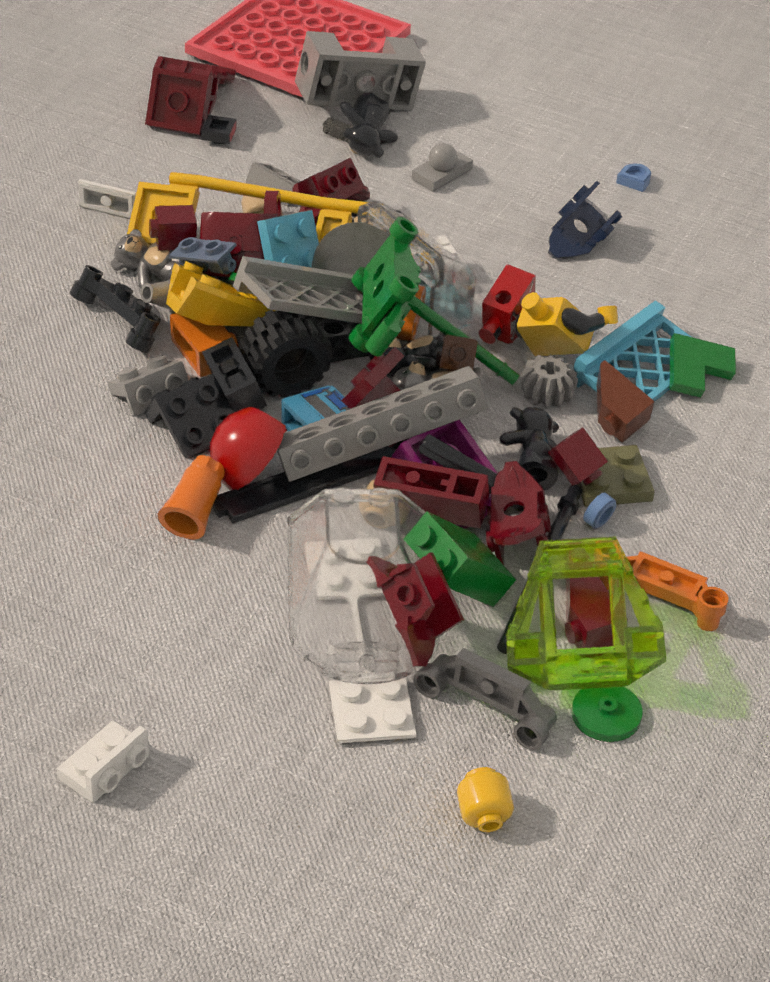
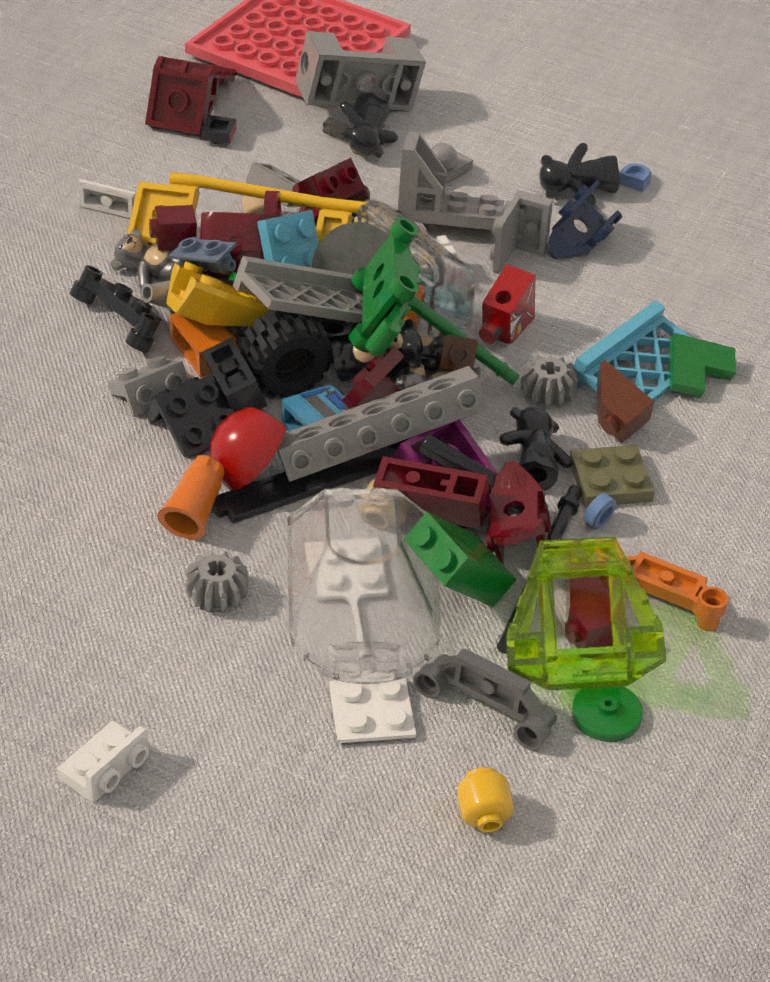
dark red piece [366,552,464,666] -> none
yellow torso [515,292,618,356] -> none
dark red brick [548,427,608,486] -> none
none -> light grey gear [186,551,249,613]
none -> black piece [331,319,423,383]
none -> light grey bracket [398,132,504,230]
none -> light grey bracket [490,190,553,273]
none -> black piece [539,143,620,204]

